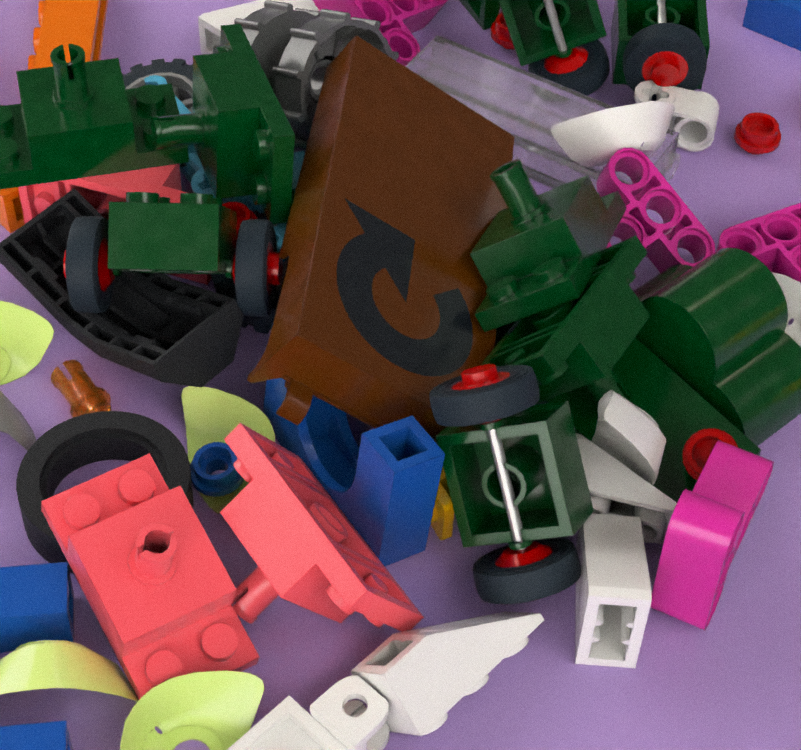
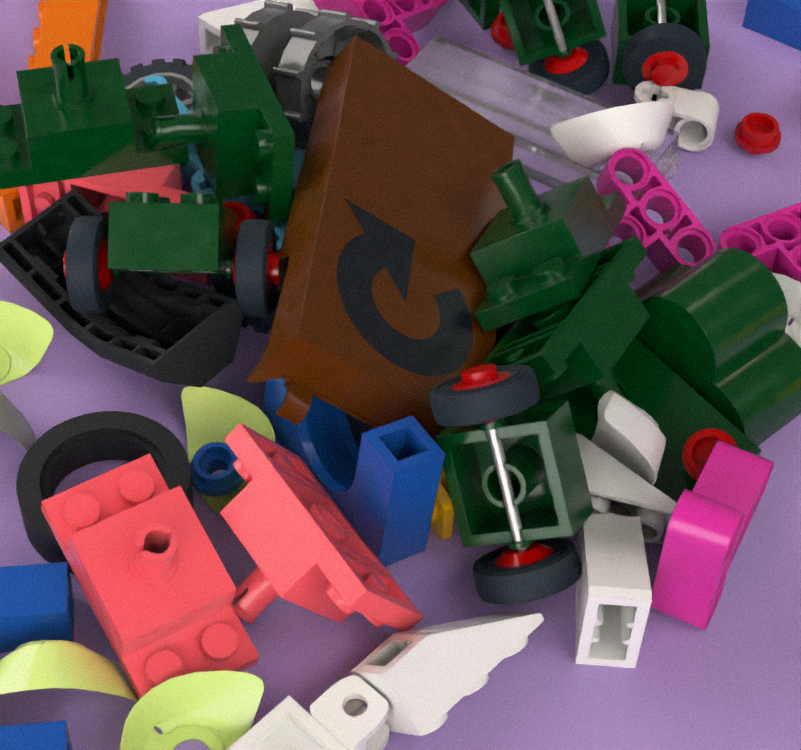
clear orange pin [51,360,112,418] -> none

